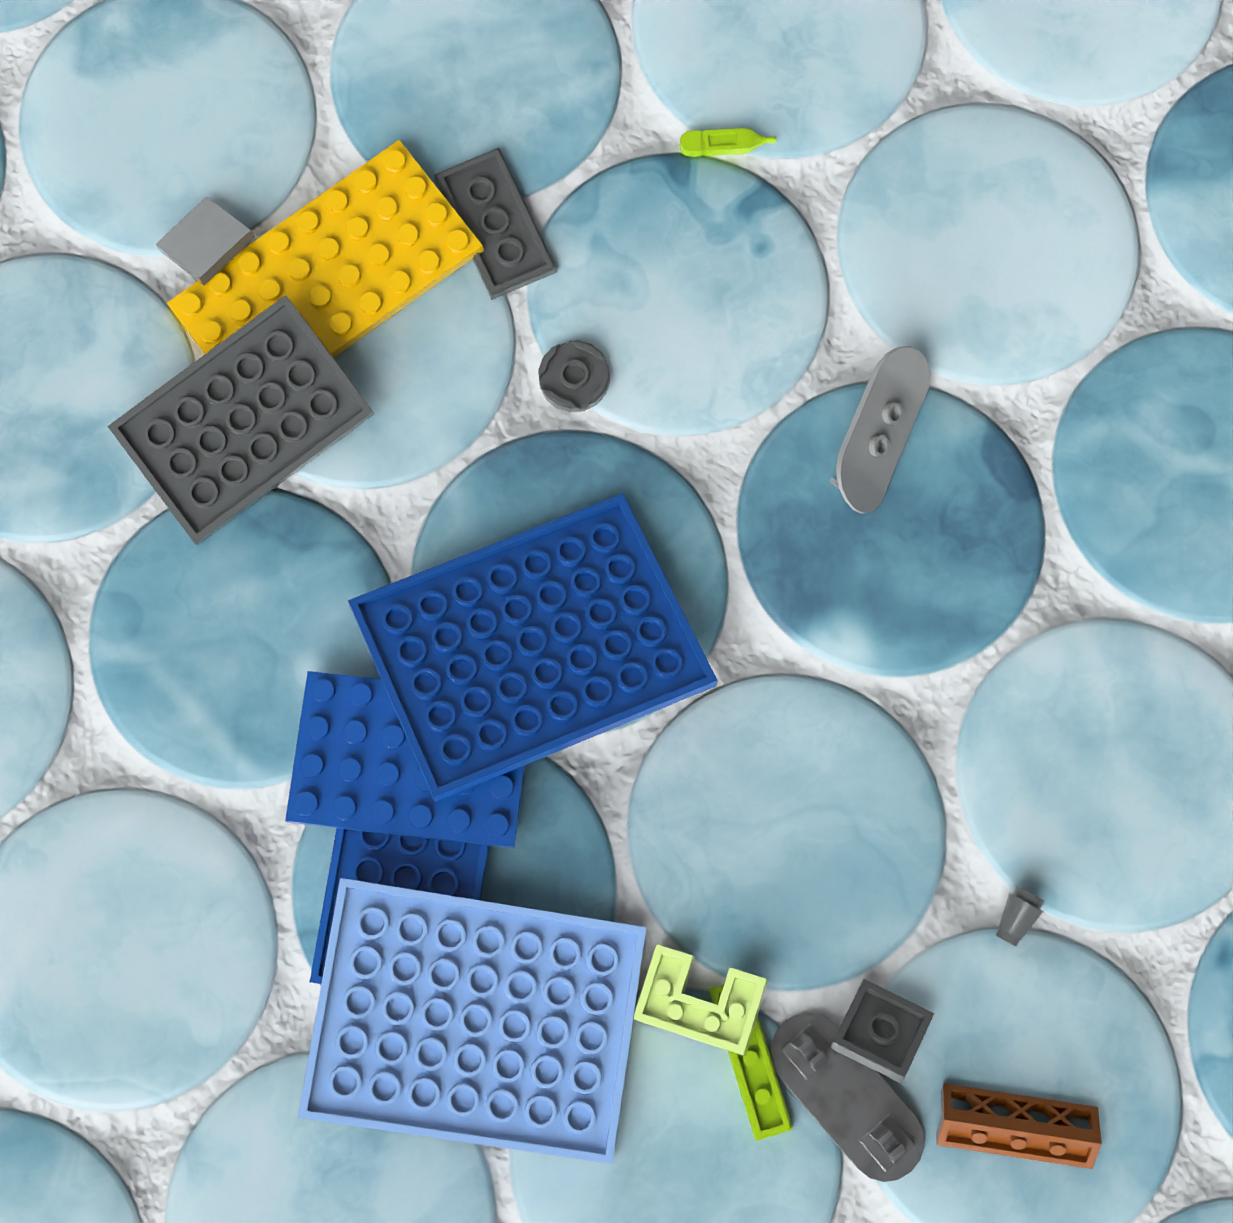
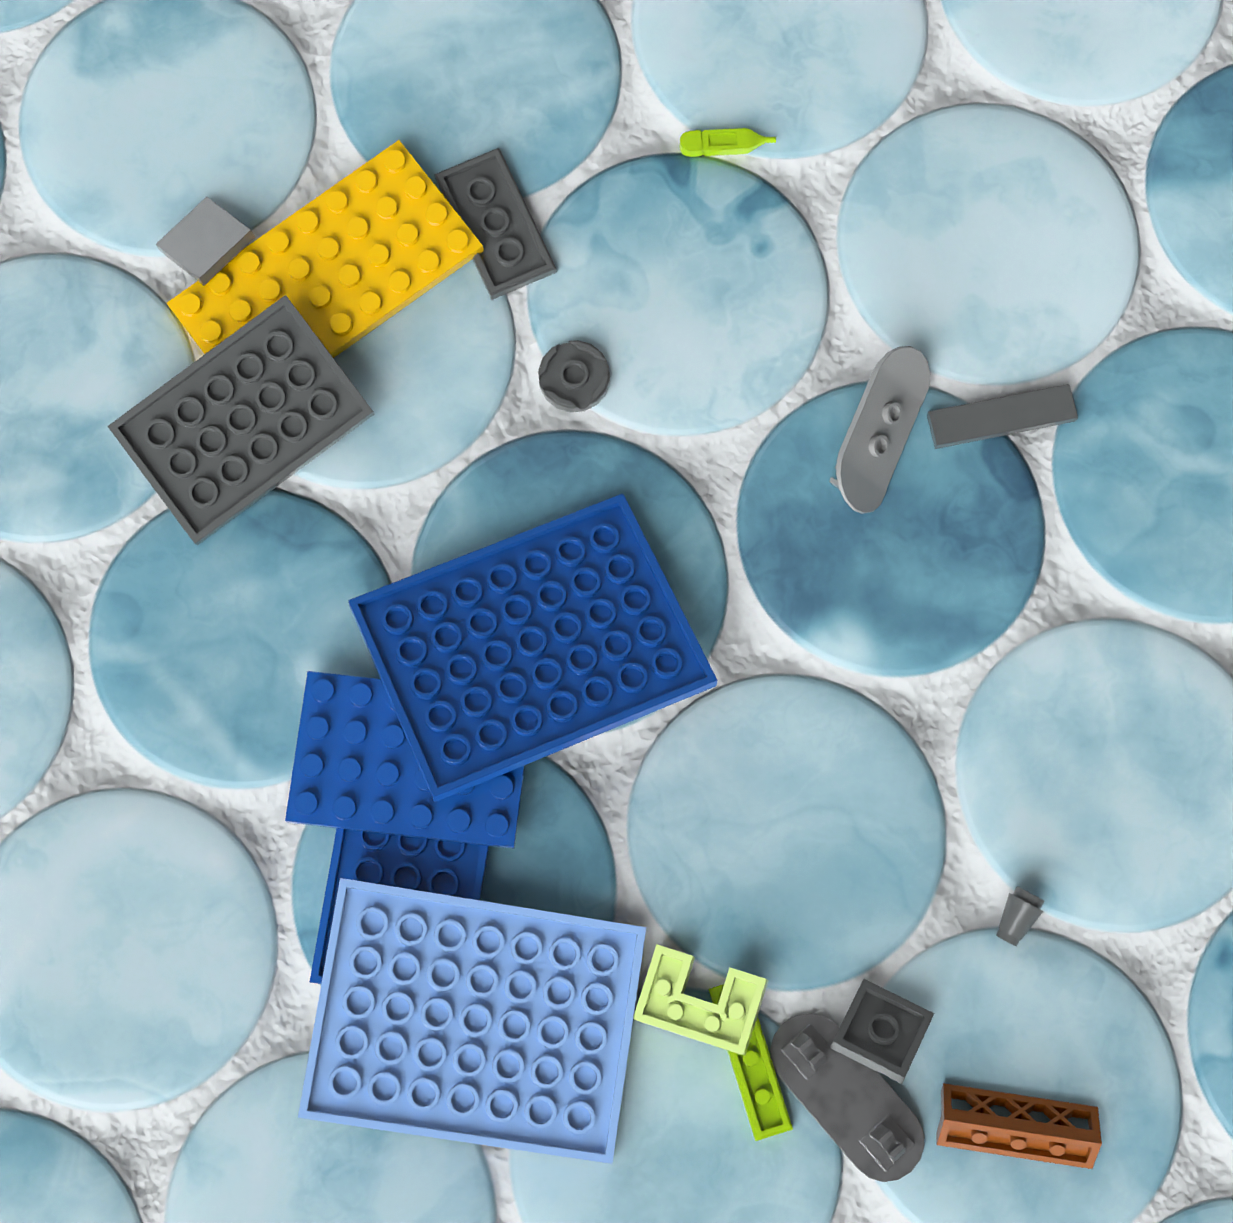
none -> dark grey tile [927,384,1078,449]

